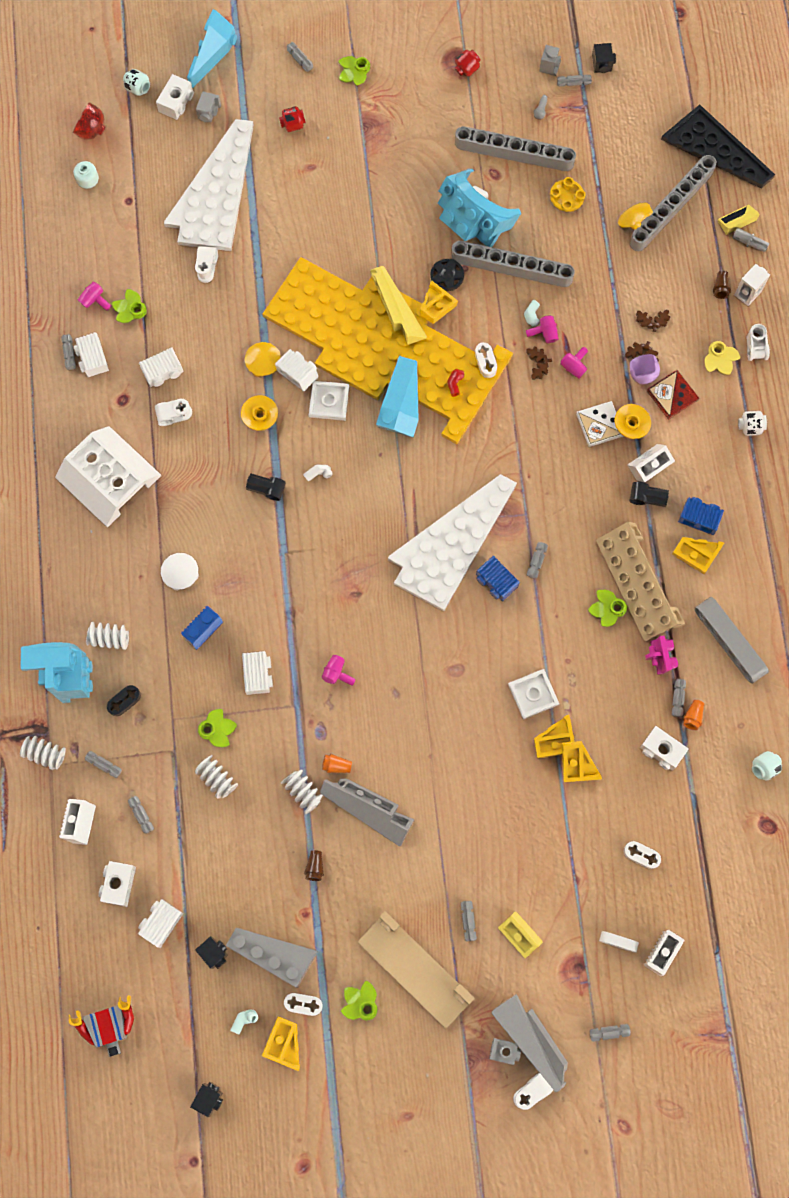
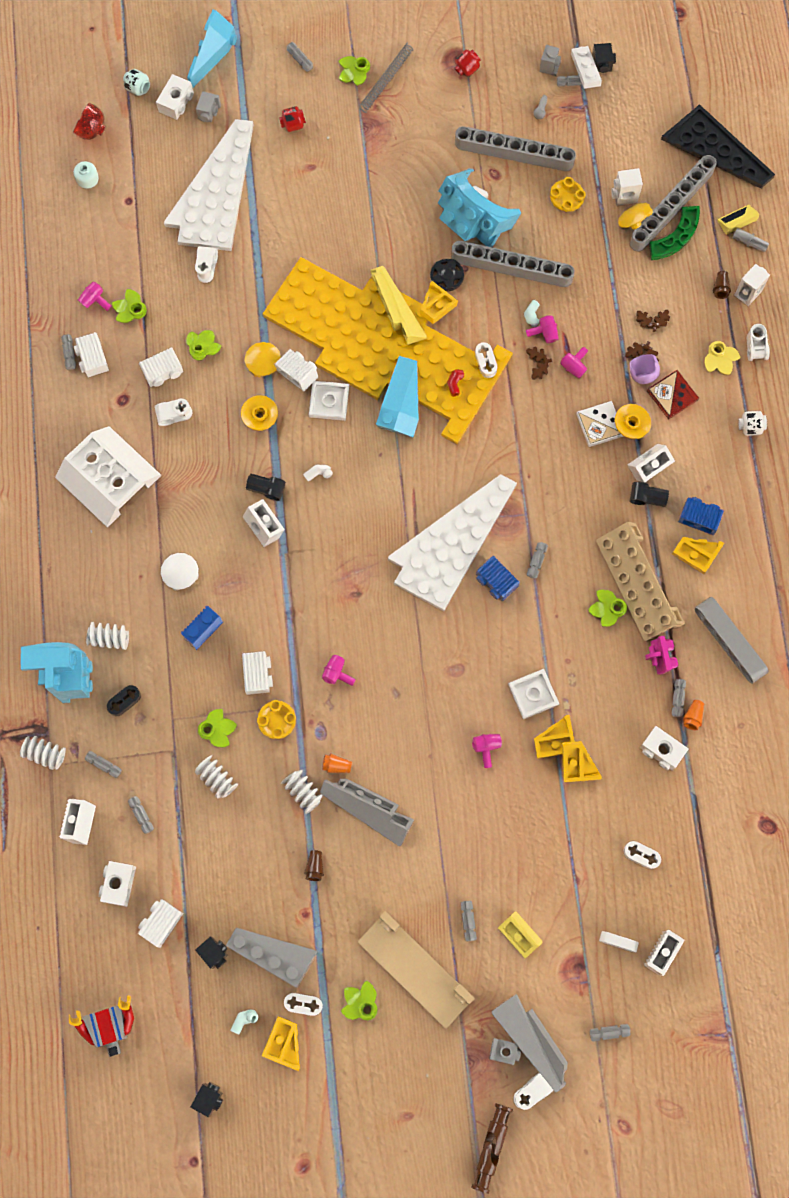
light aqua head [752,751,782,781] -> none
none -> lime plate [186,330,221,360]
none -> white brick [243,499,285,547]
none -> yellow dish [257,700,296,739]
none -> light grey piece [360,42,413,113]
none -> reddish brown piece [471,1103,513,1194]
none -> dark pink piece [472,734,502,768]
none -> white plate [571,46,602,89]
none -> white brick [611,168,643,206]
none -> green tile [649,206,700,261]

